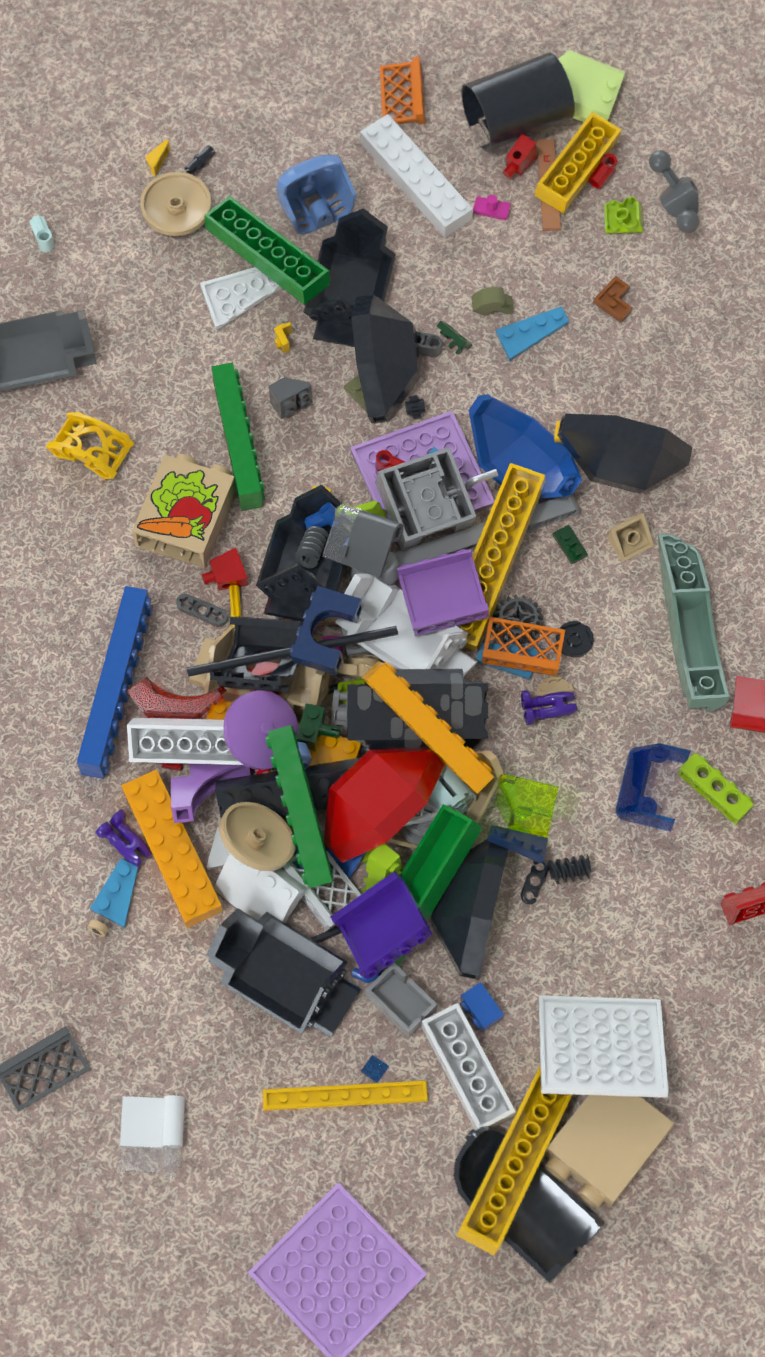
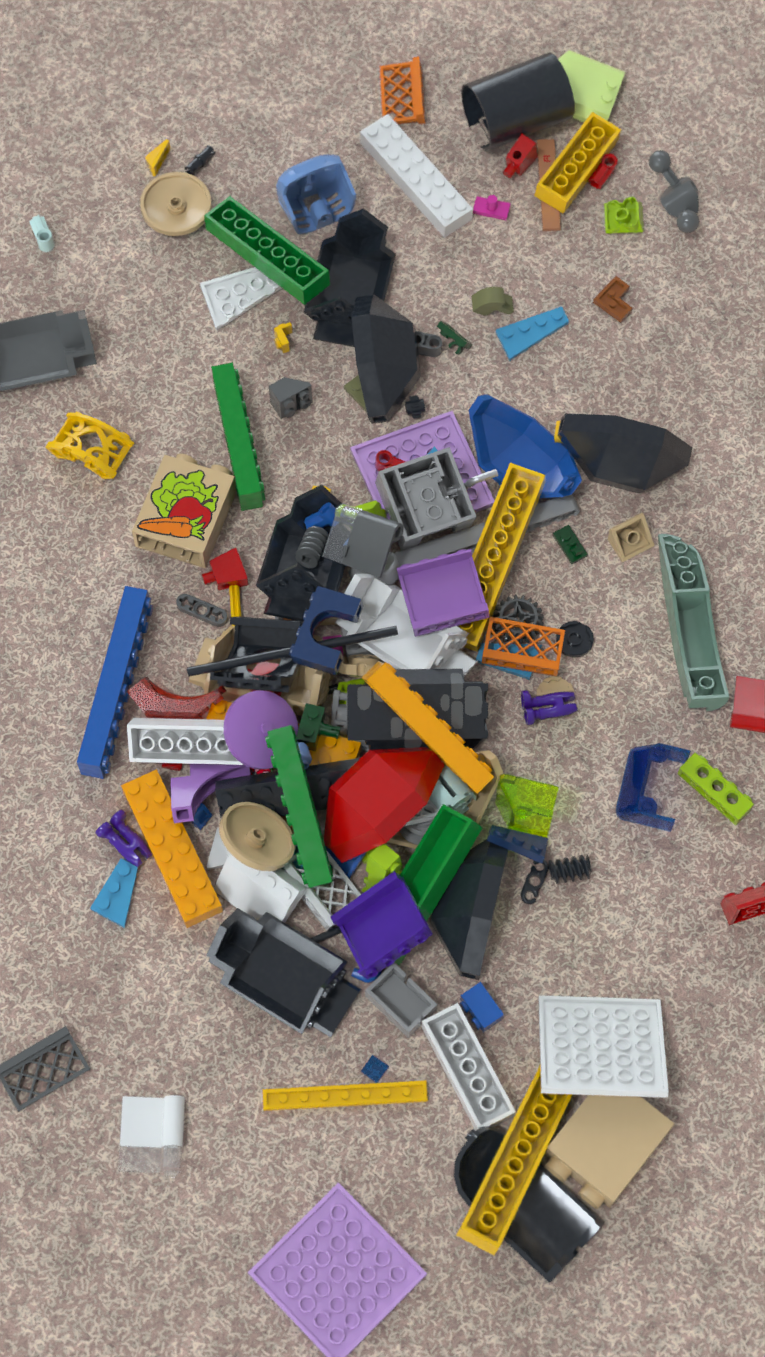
tan tile [87,920,108,937] -> none
none -> blue tile [191,803,213,830]

